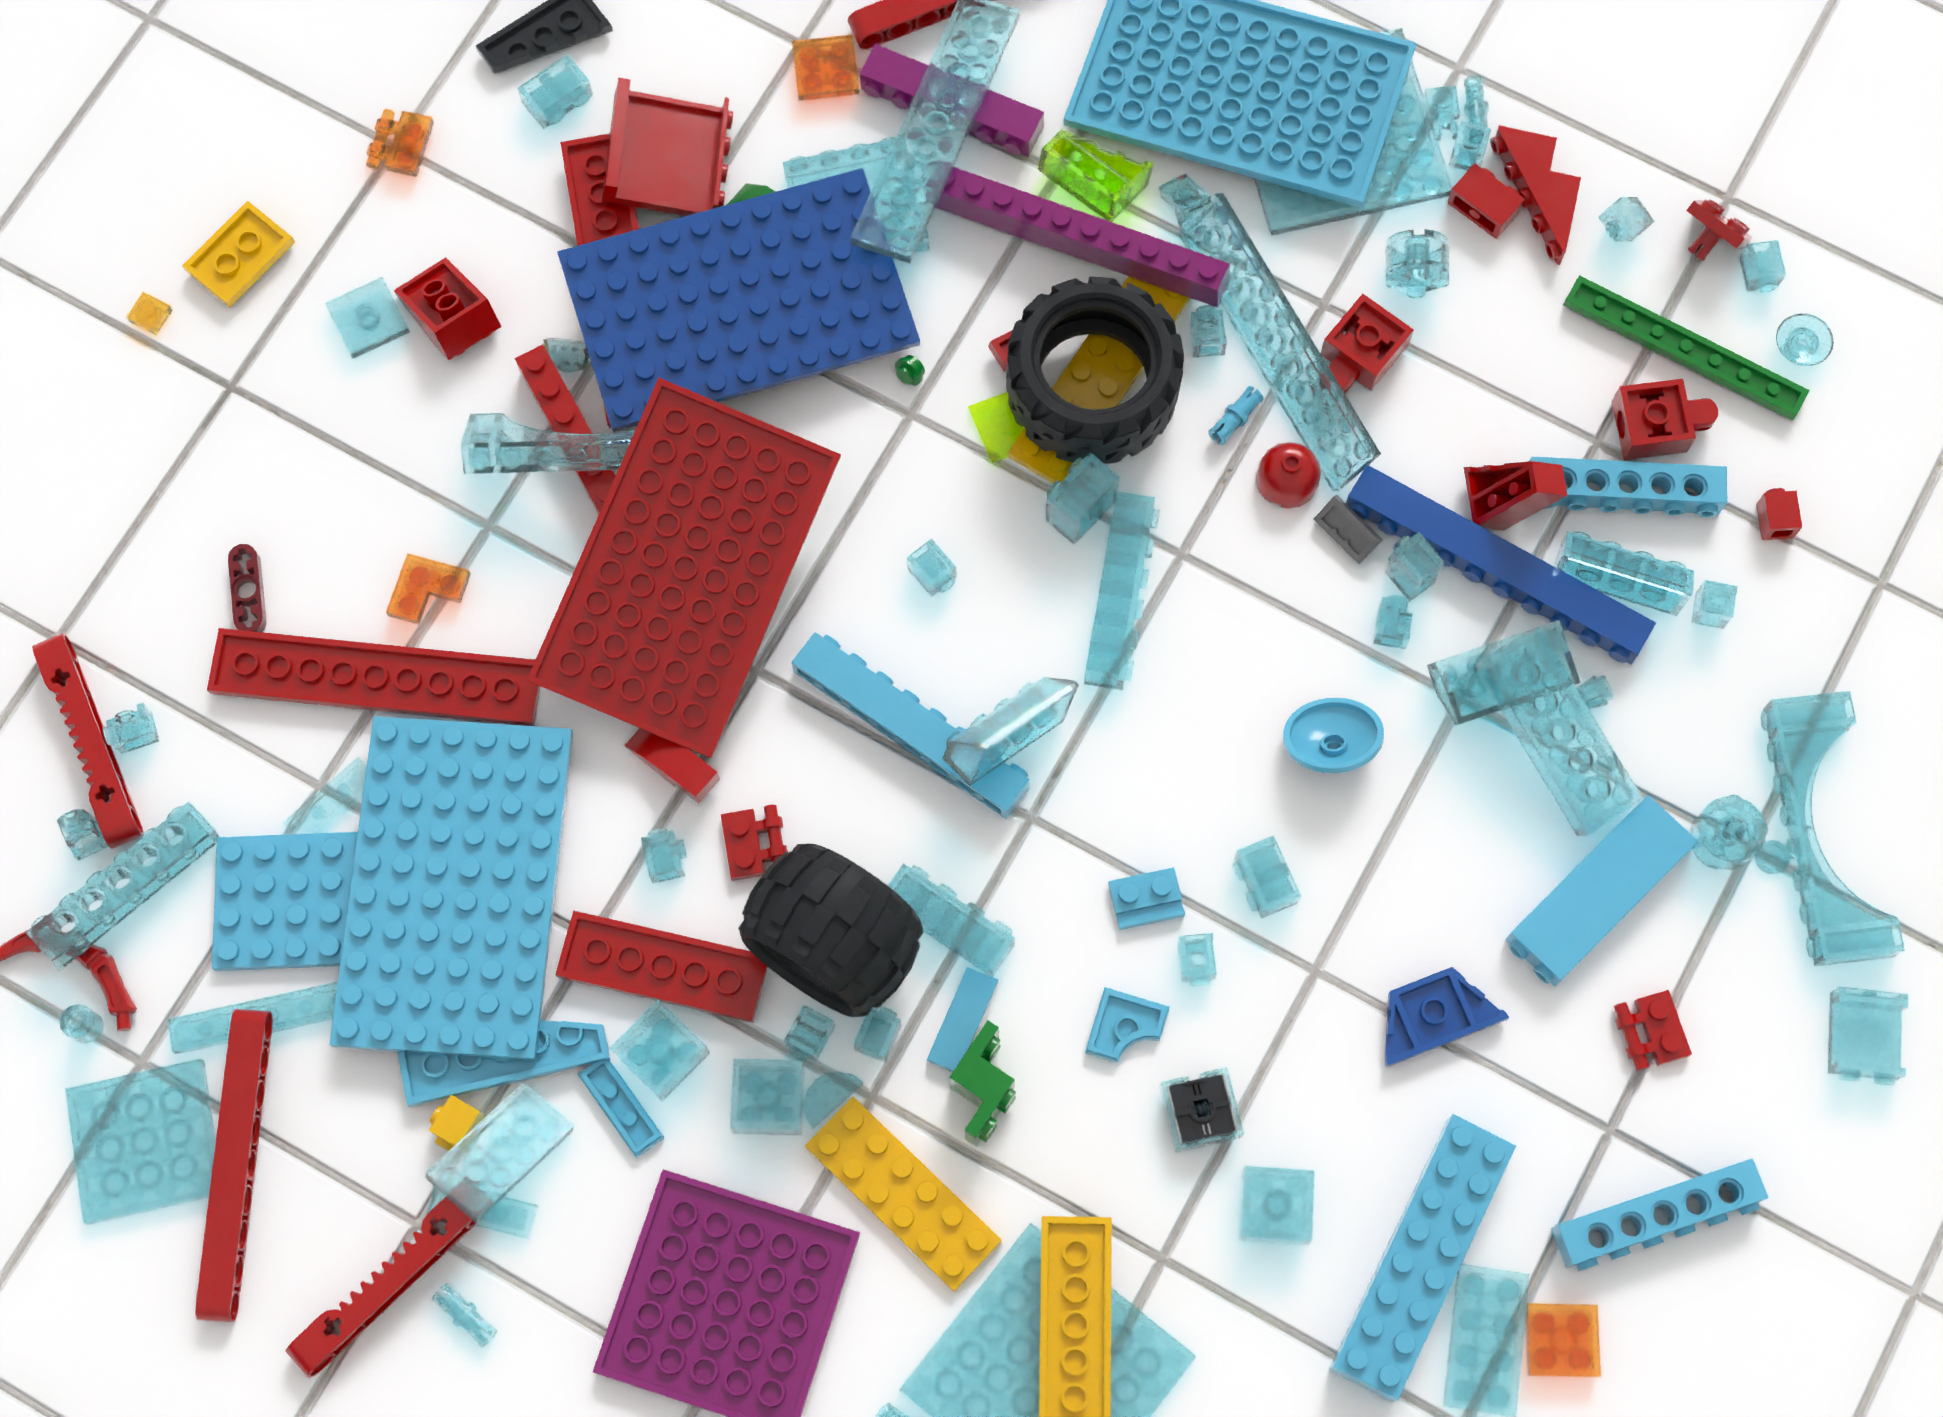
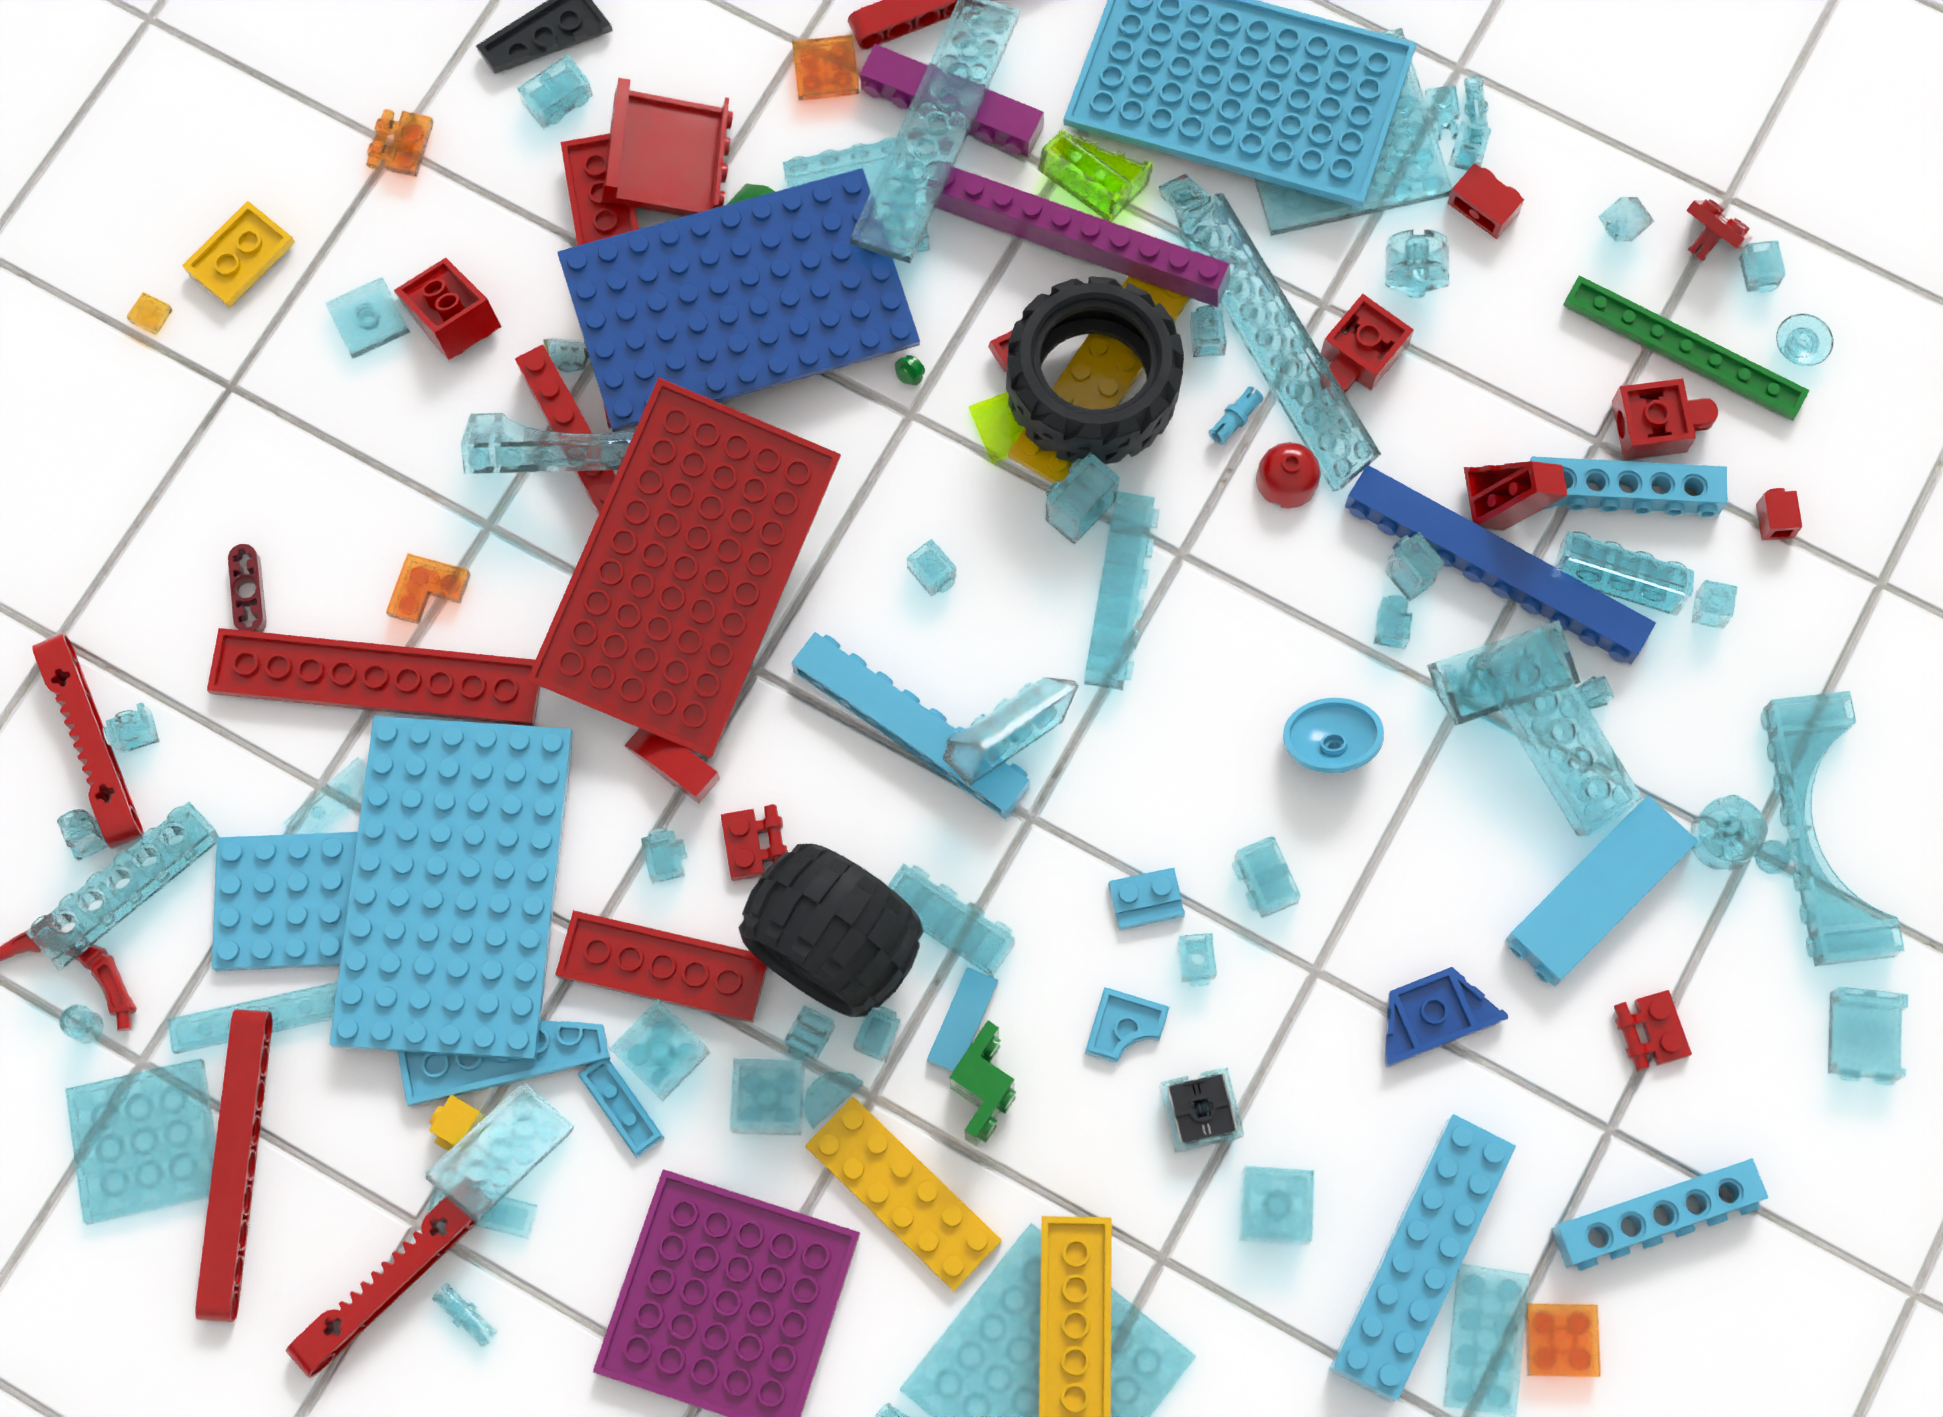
flat silver plate [1313,495,1383,564] -> none
red slope [1490,125,1581,265] -> none

